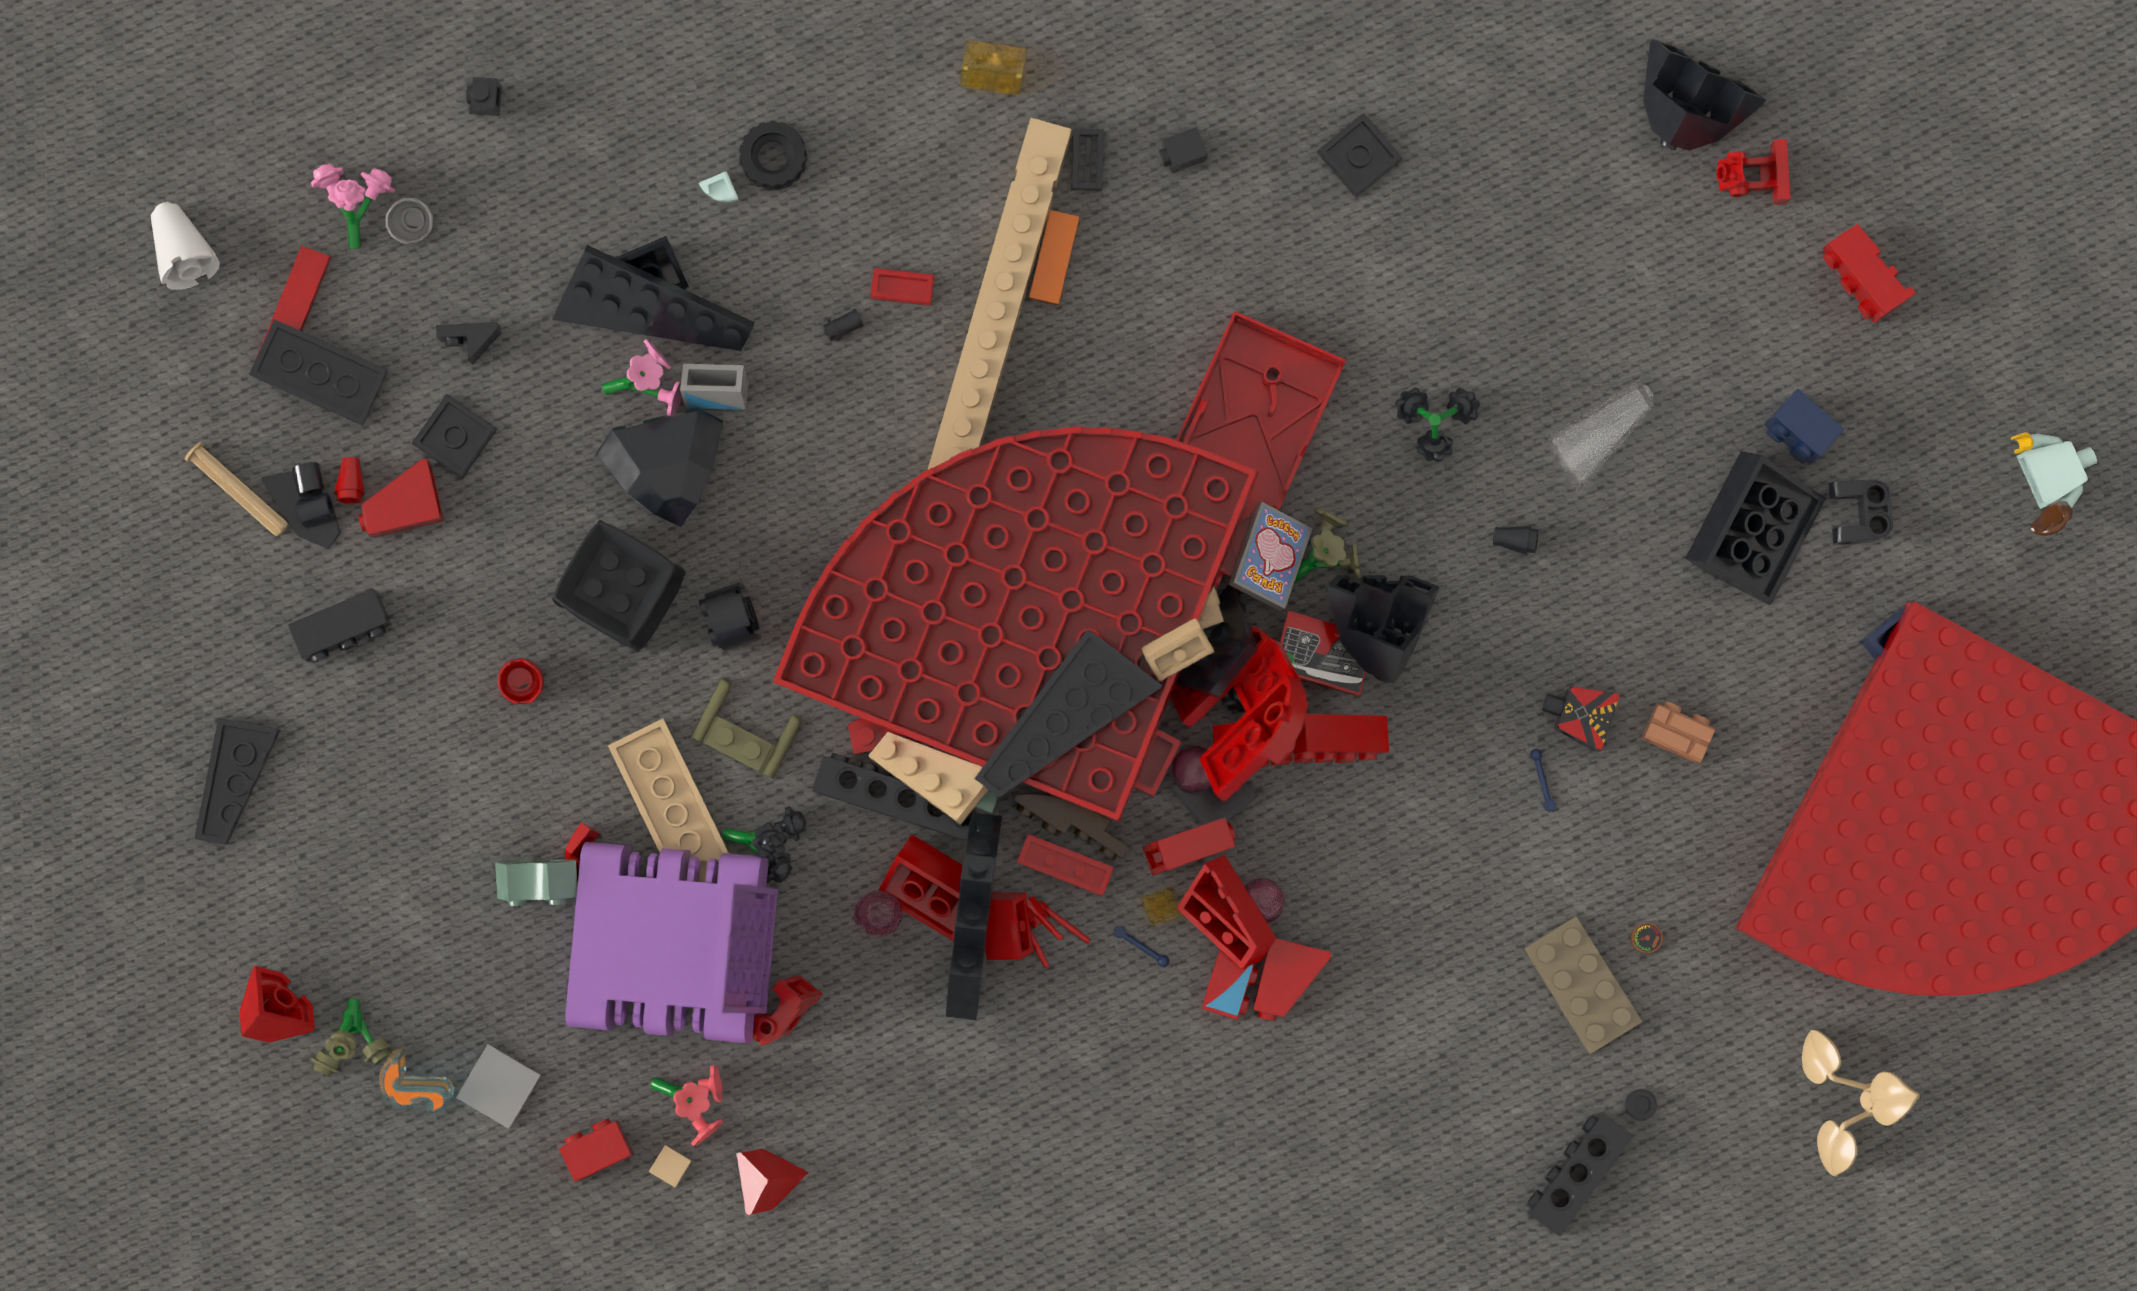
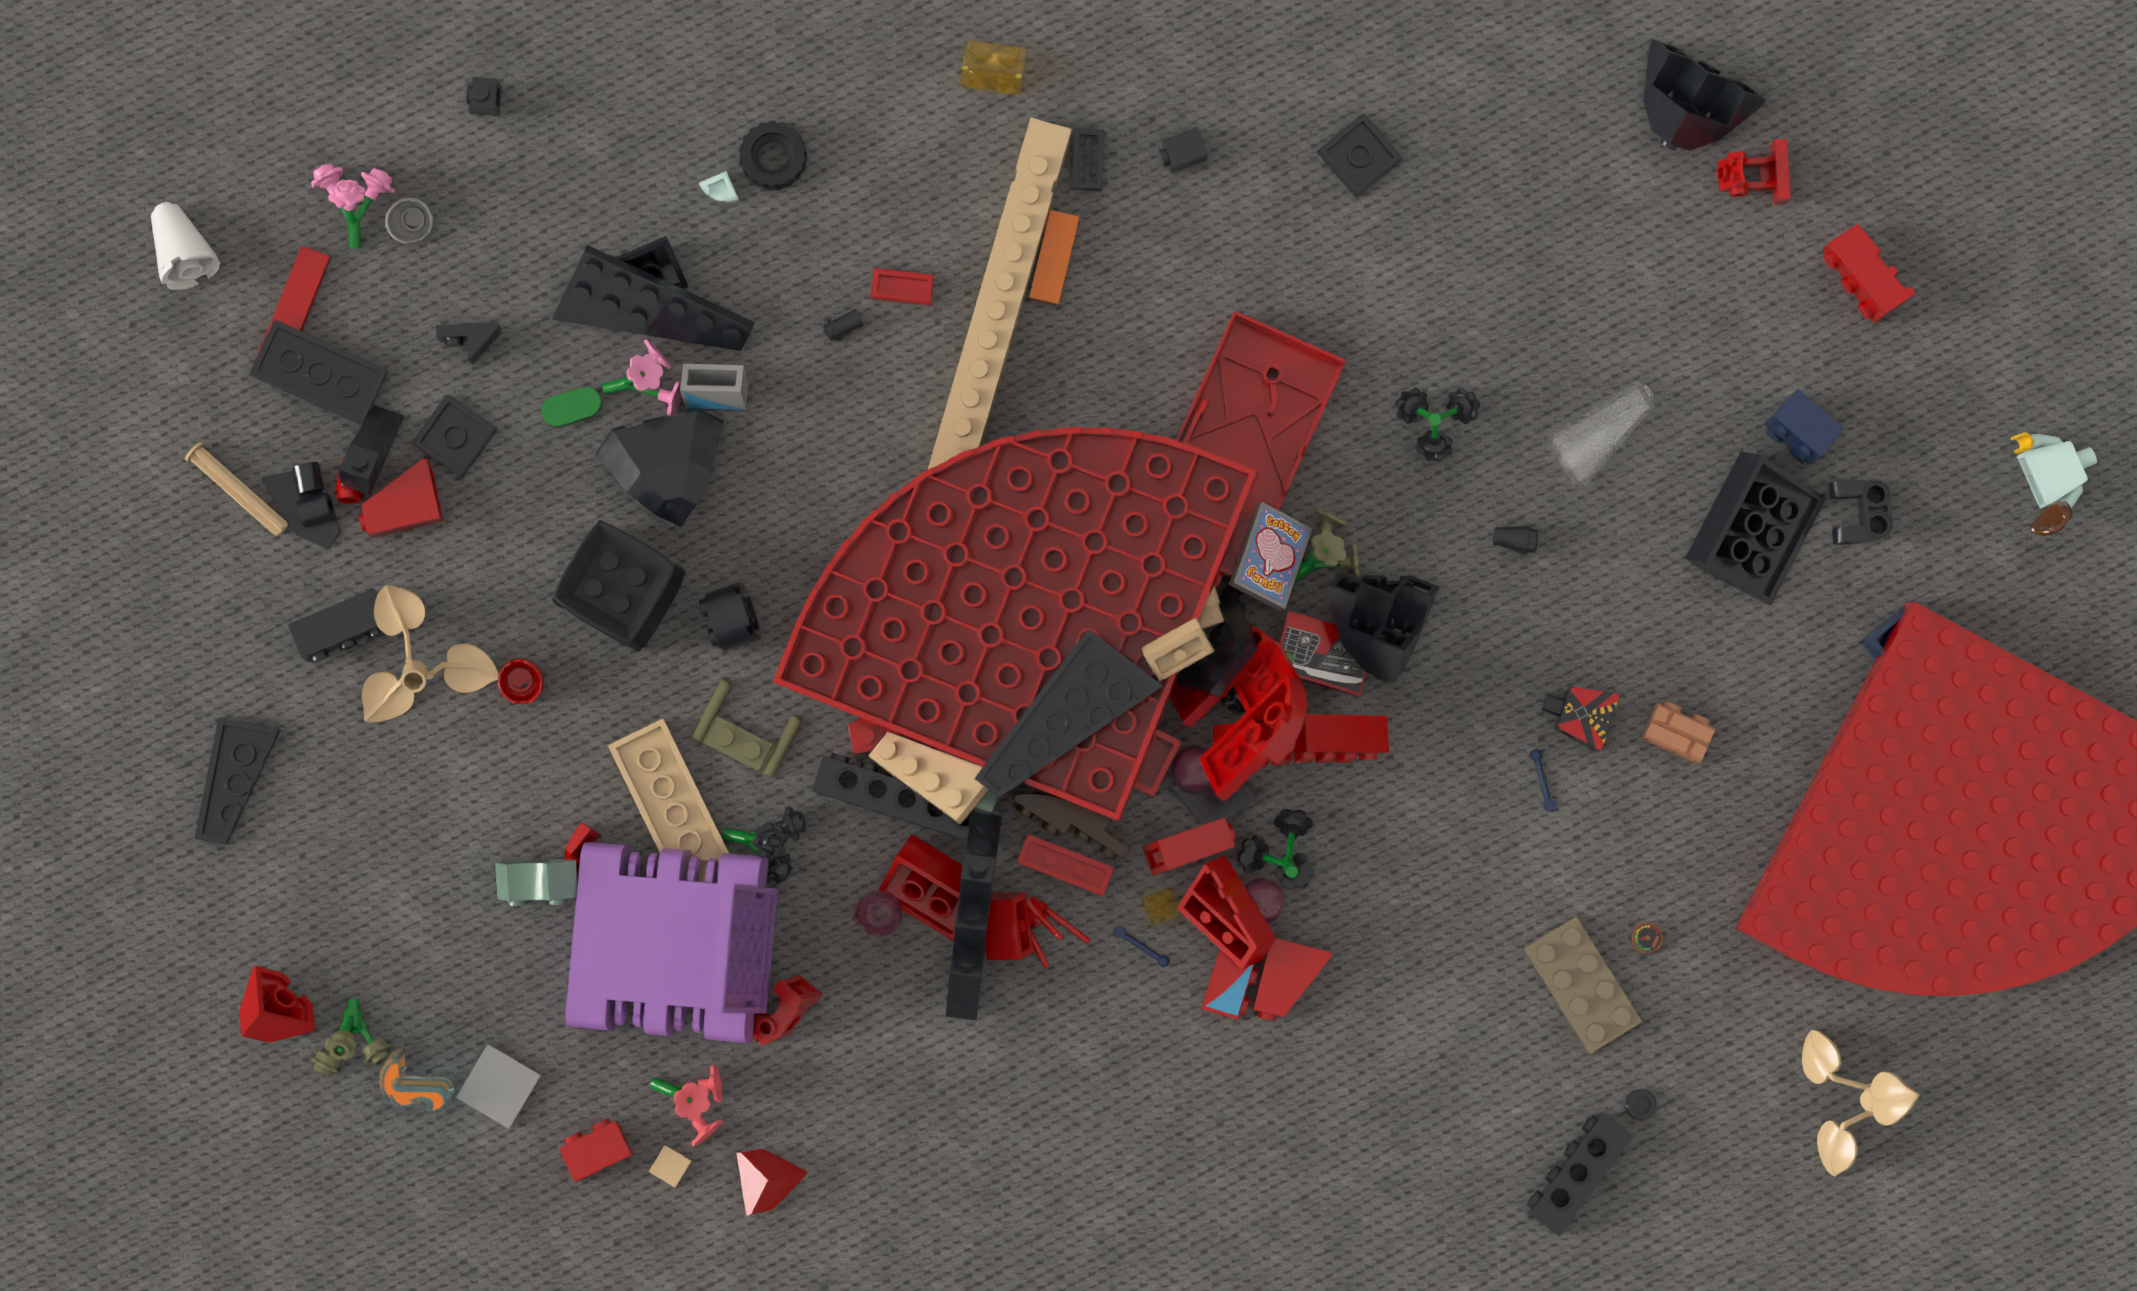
none -> black slope [339,406,404,495]
none -> tan plant [362,585,498,722]
none -> green tile [541,387,602,428]
none -> black plant [1238,809,1315,890]

